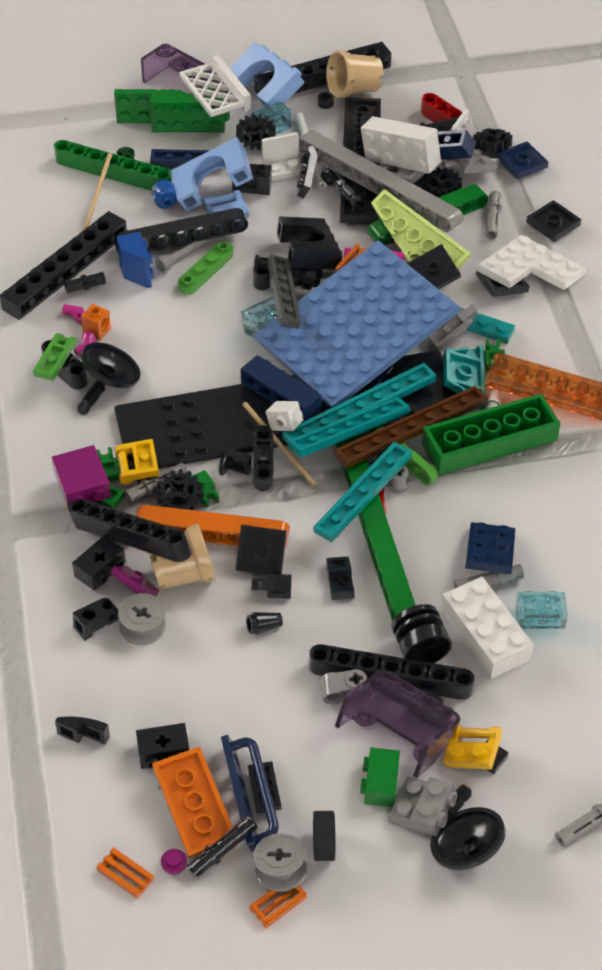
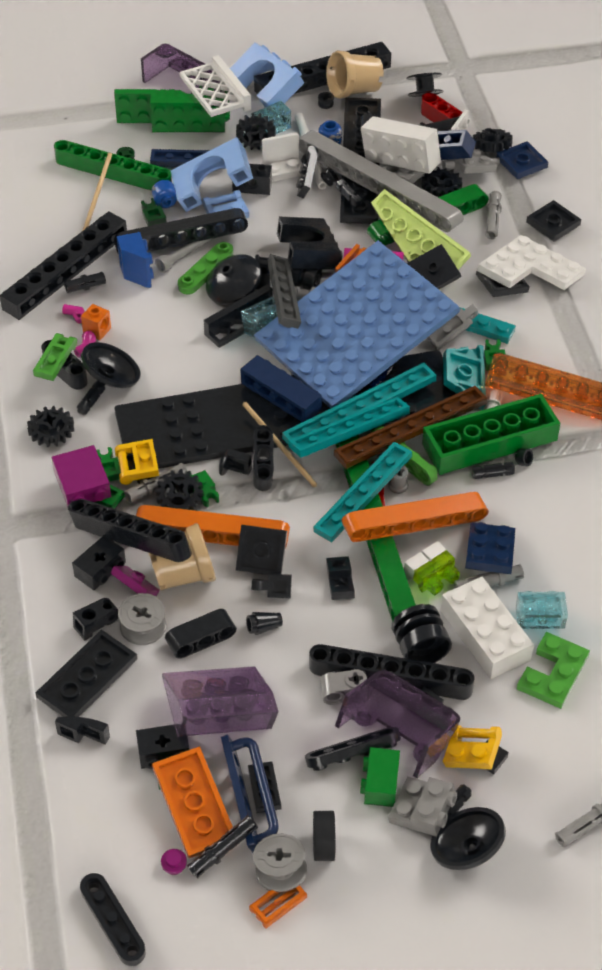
orange tile [96,847,154,899] -> none
white brick [266,401,303,431] -> none
none -> black gear [27,406,75,447]
none -> black plate [35,629,138,717]
none -> black plate [80,873,146,966]
none -> dark green plate [141,198,167,226]
none -> clear purple slope [162,666,279,737]
none -> black beam [165,609,237,658]
none -> black fence [203,284,277,348]
none -> black dish [206,254,262,305]
none -> black plate [305,727,401,771]
none -> blue head [318,120,342,144]
none -> orange beam [342,492,489,542]
none -> clear neon green hips [404,541,460,596]
none -> black piece [406,72,444,97]
none -> black axle [472,462,515,479]
none -> black hinge [514,449,533,466]
none -> bright green plate [517,632,590,709]

